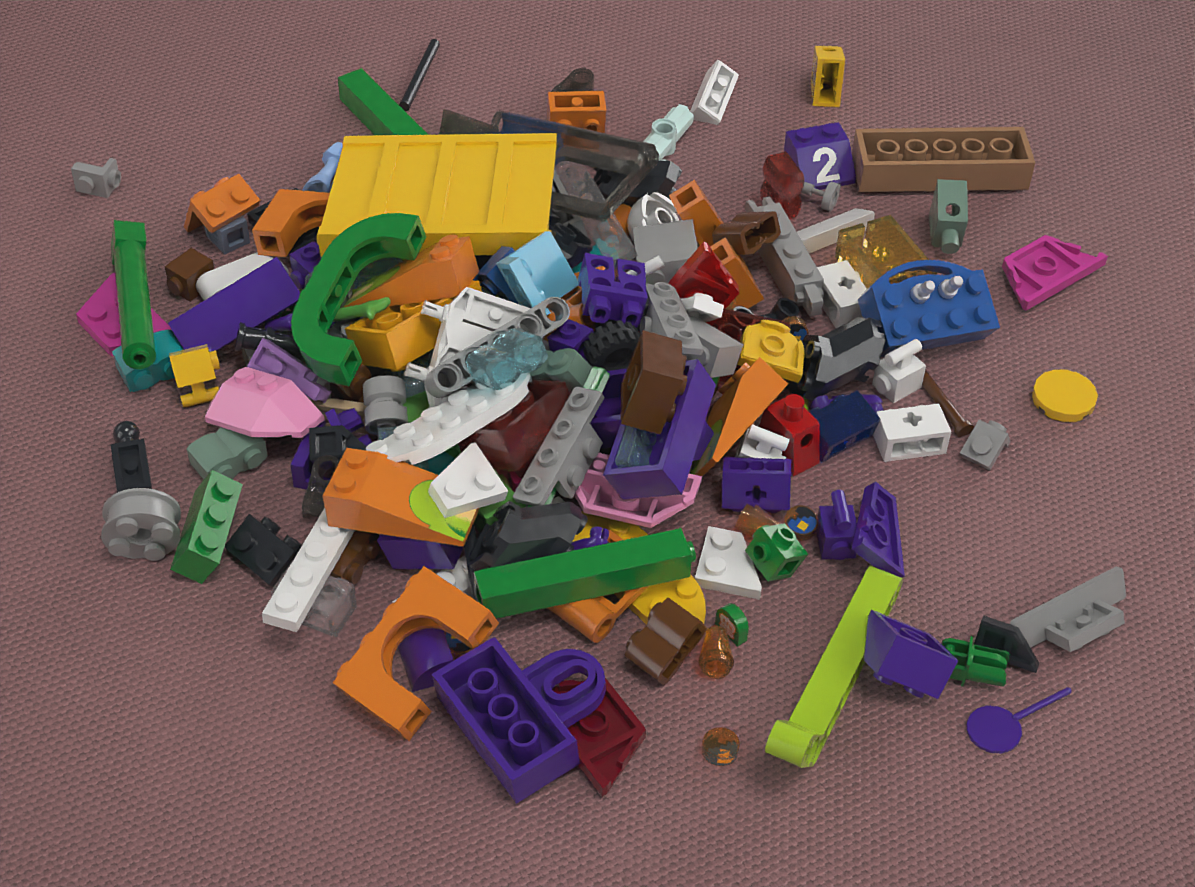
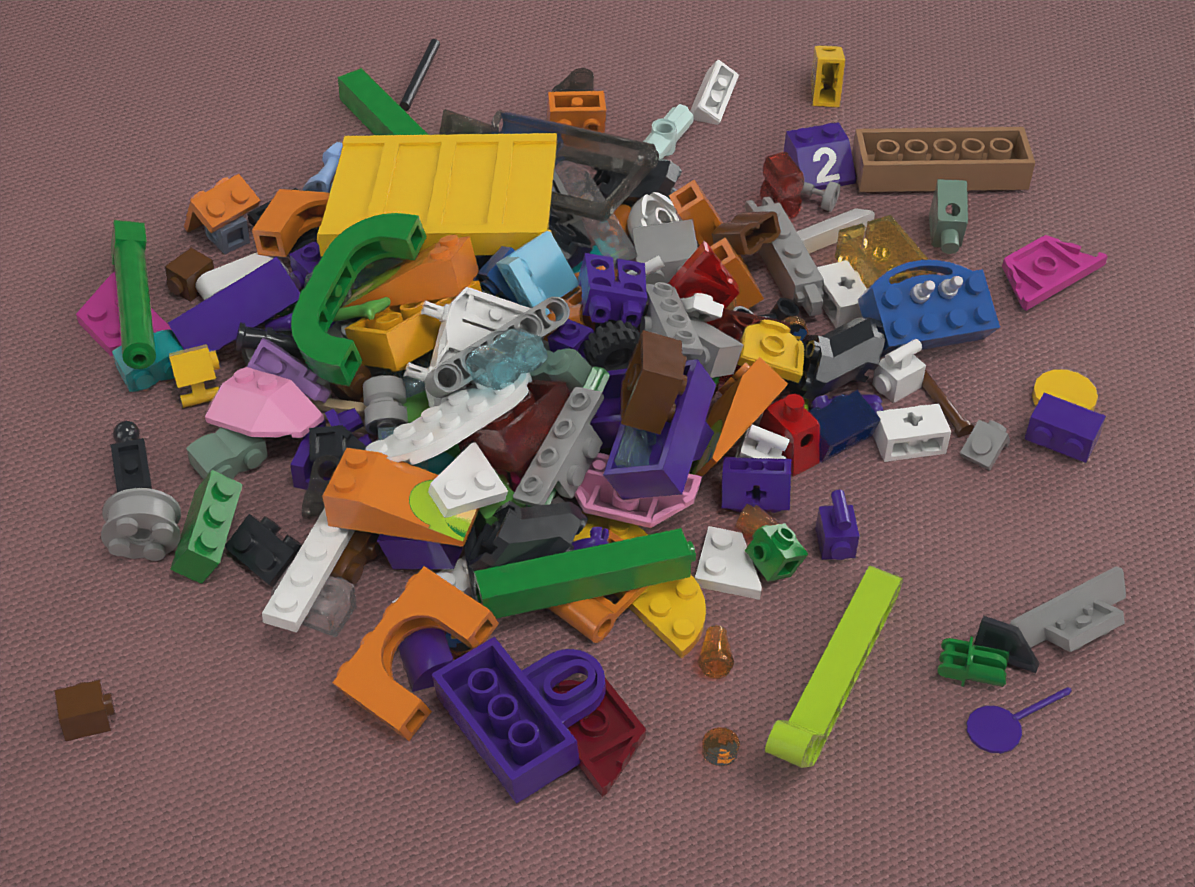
light grey bracket [71,158,121,198] -> none
reddish brown brick [624,598,707,686] -> none
green tile [715,603,749,647] -> none
tile [783,505,818,541] -> none
dark purple wing [851,481,905,578] -> none
dark purple slope [864,609,958,699] -> none
none -> reddish brown brick [54,680,115,741]
none -> dark purple brick [1025,393,1106,463]

